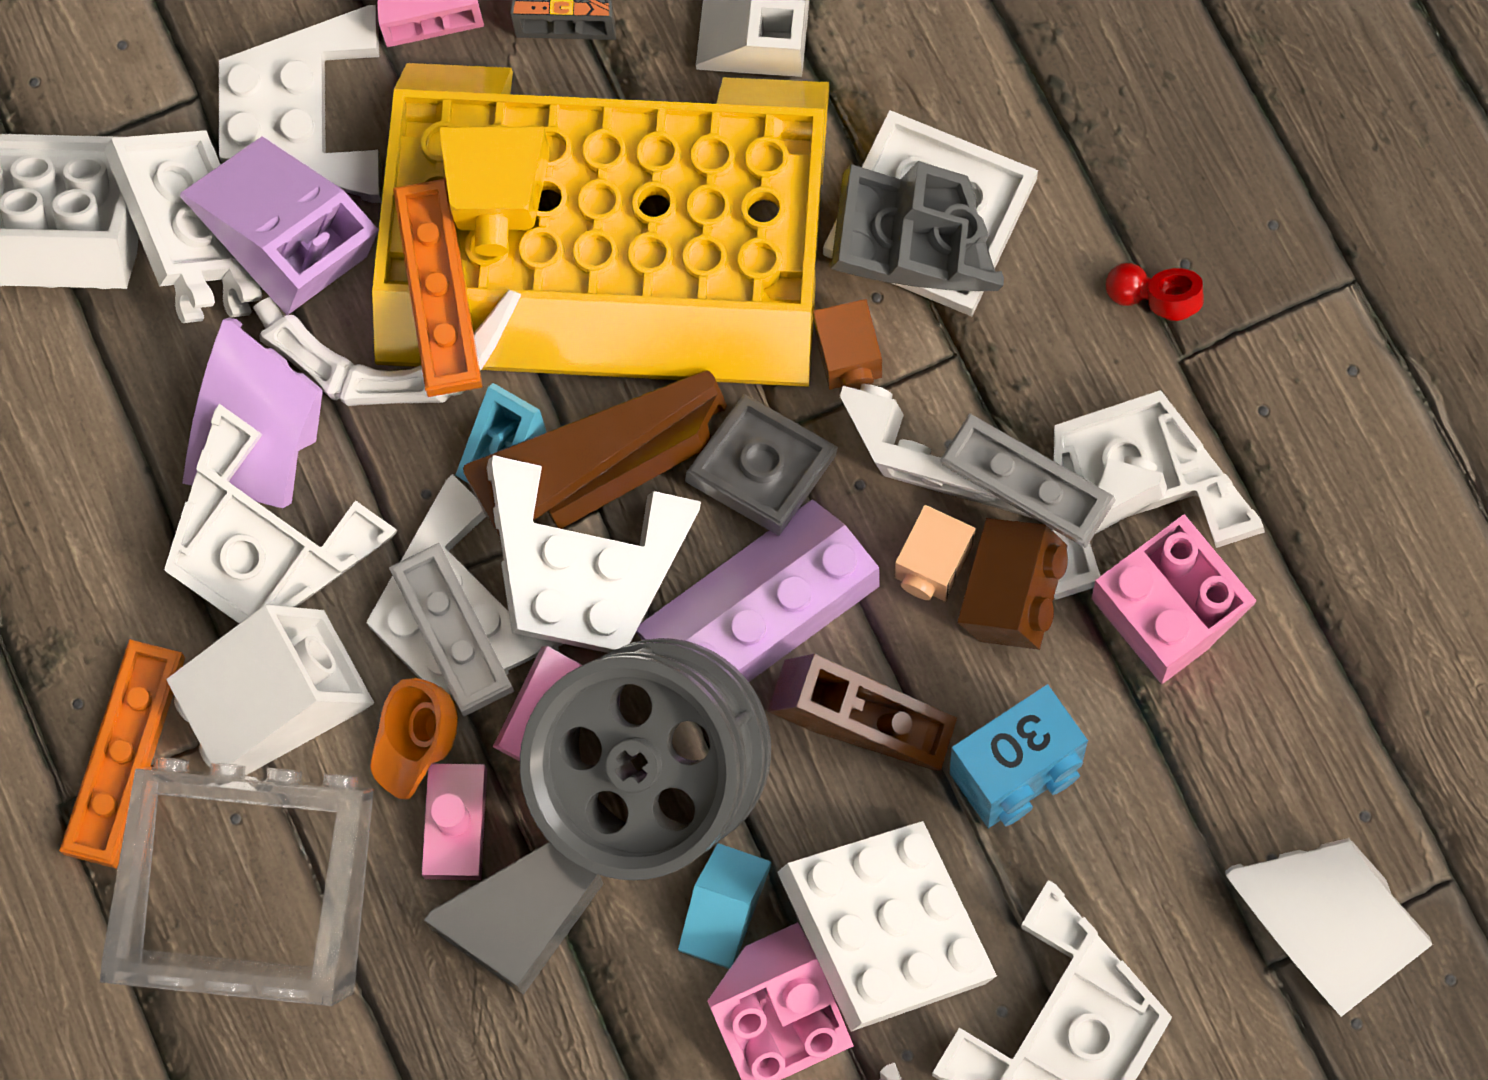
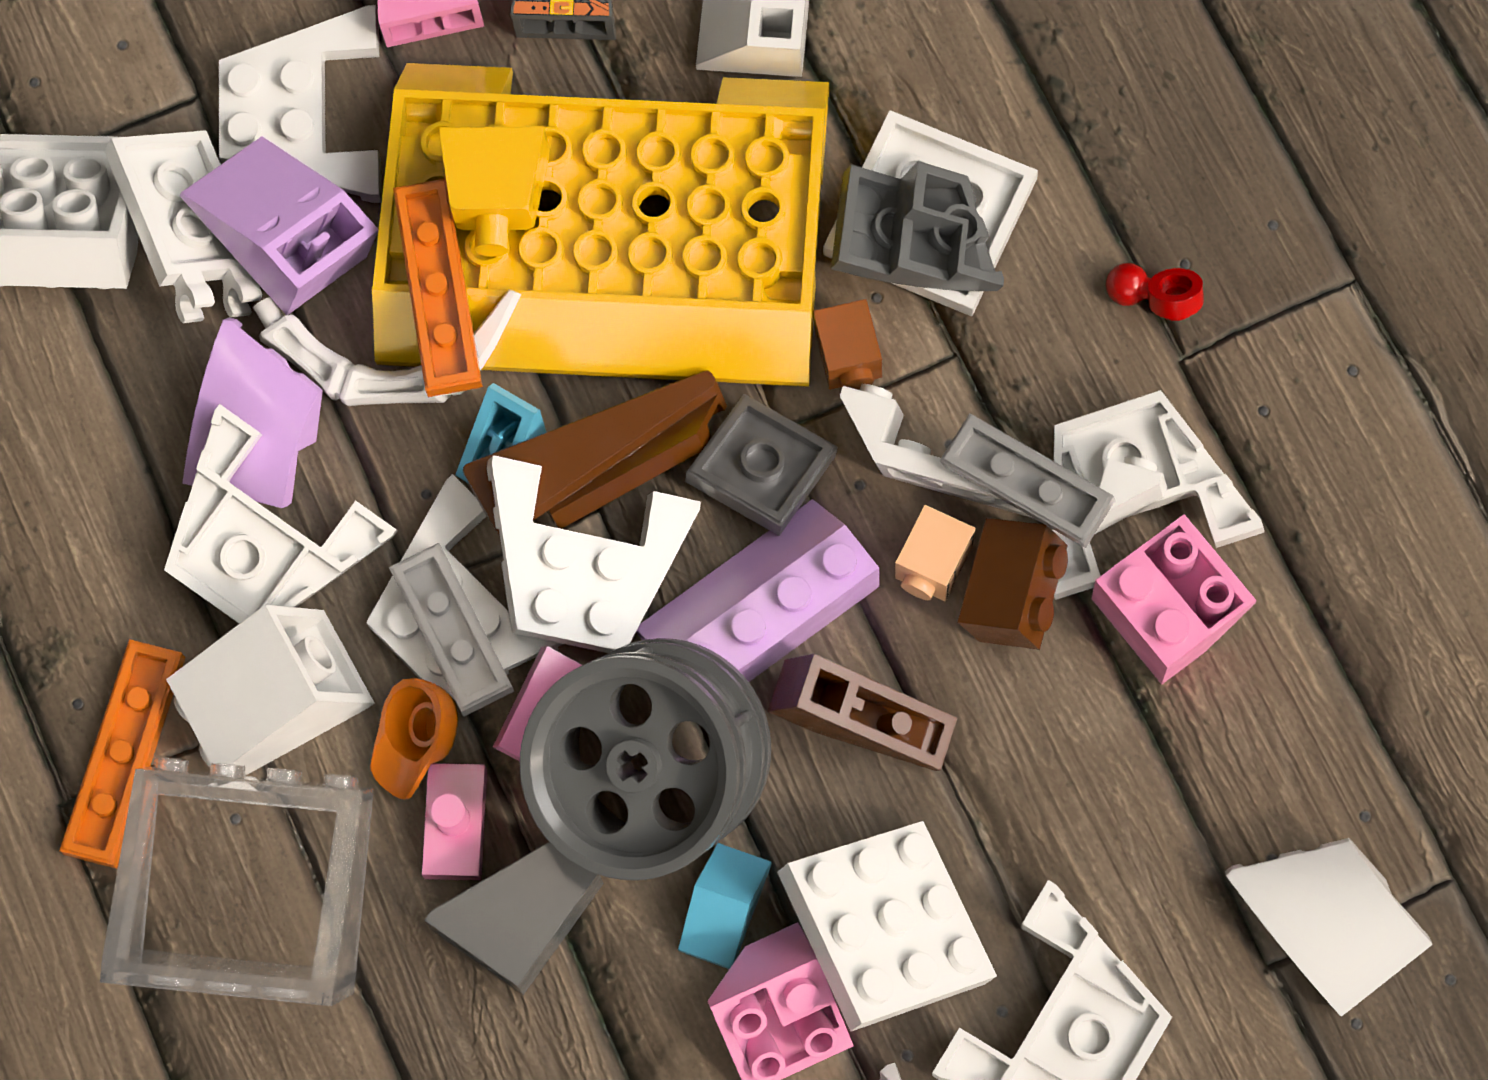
dark azure brick [950,684,1088,828] -> none

